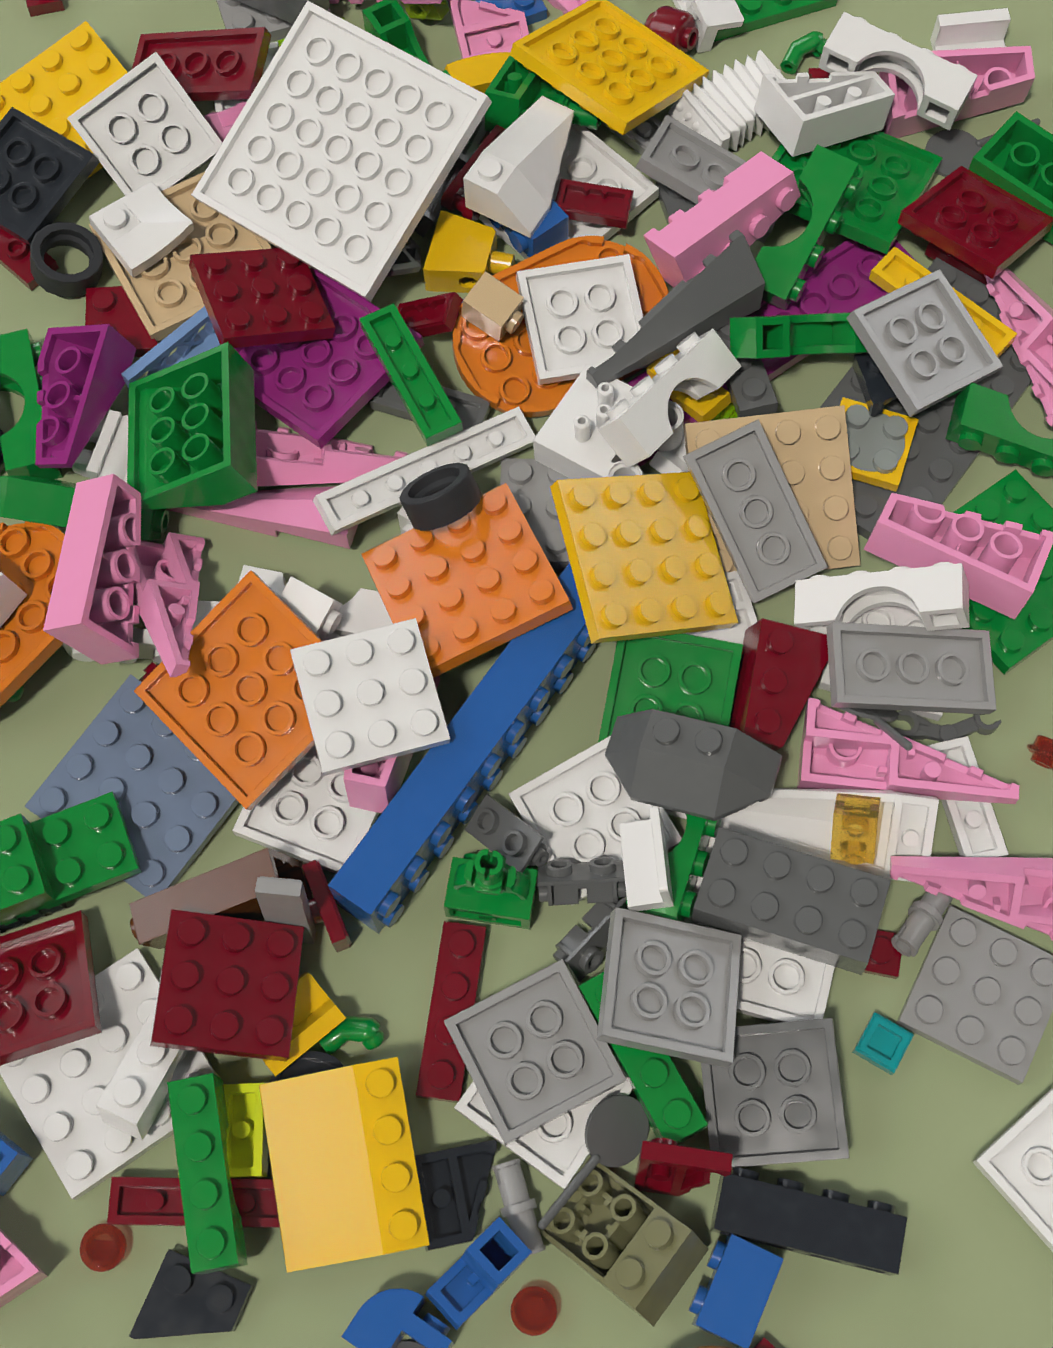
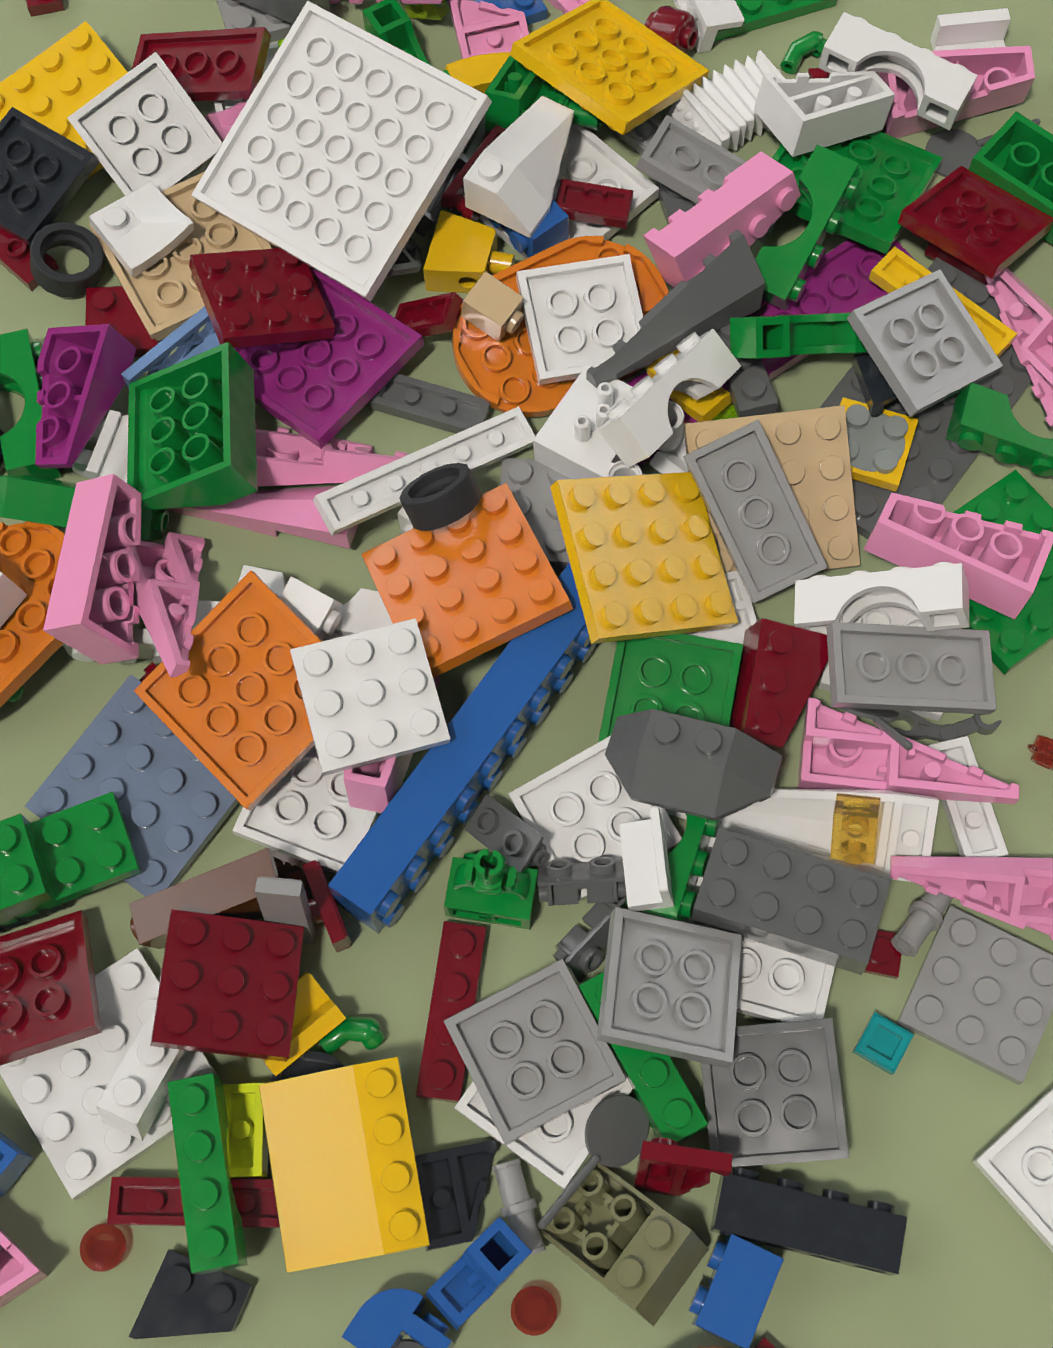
green plate [359,303,463,447] -> none

